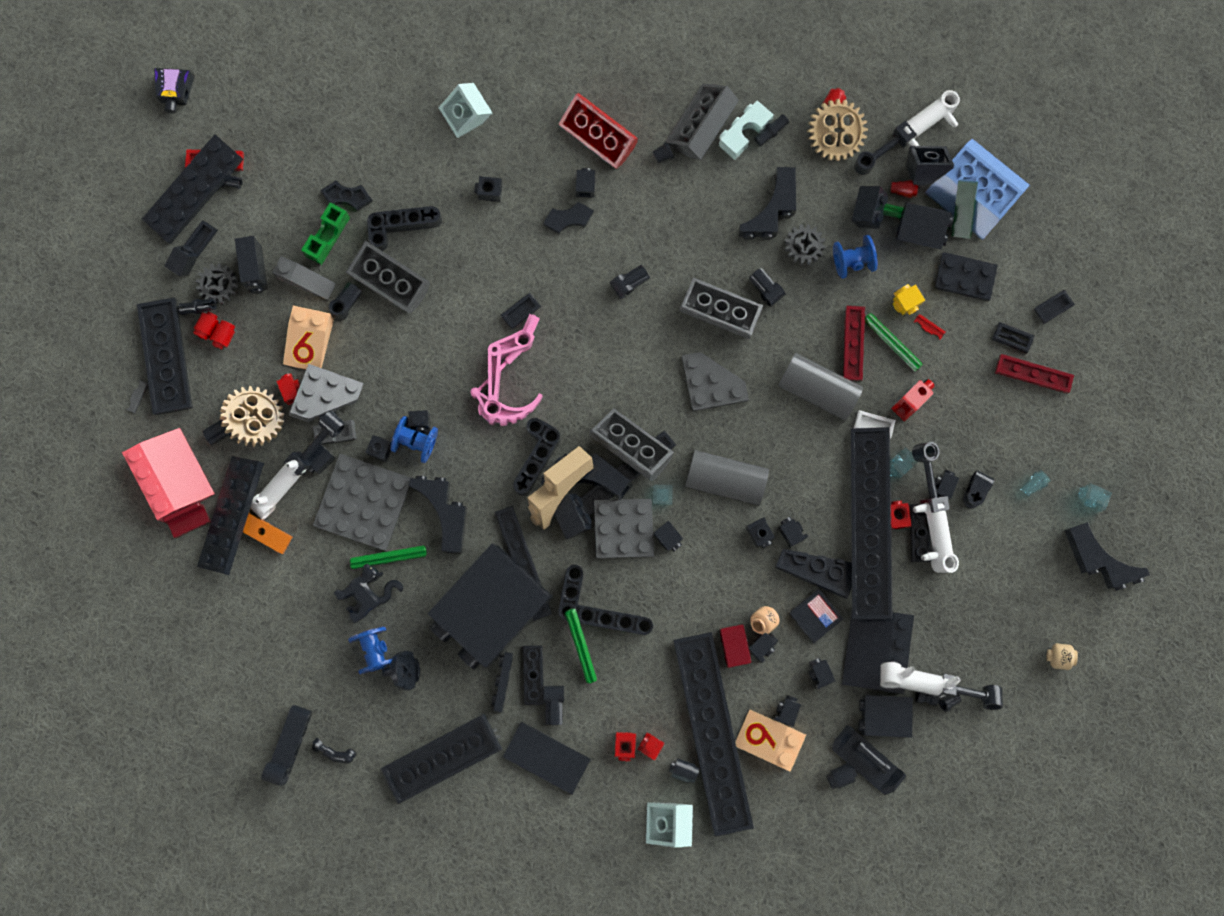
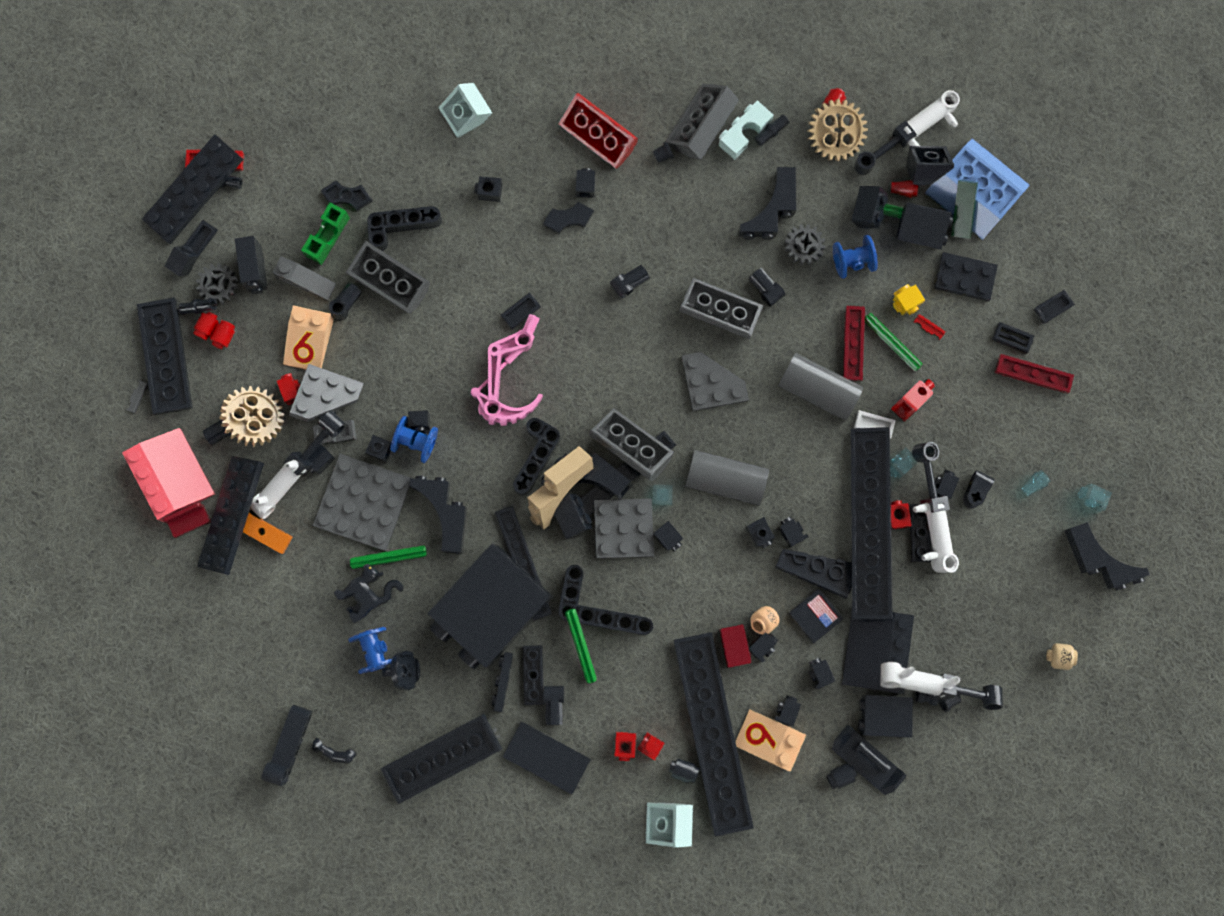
black torso [154,68,194,113] -> none

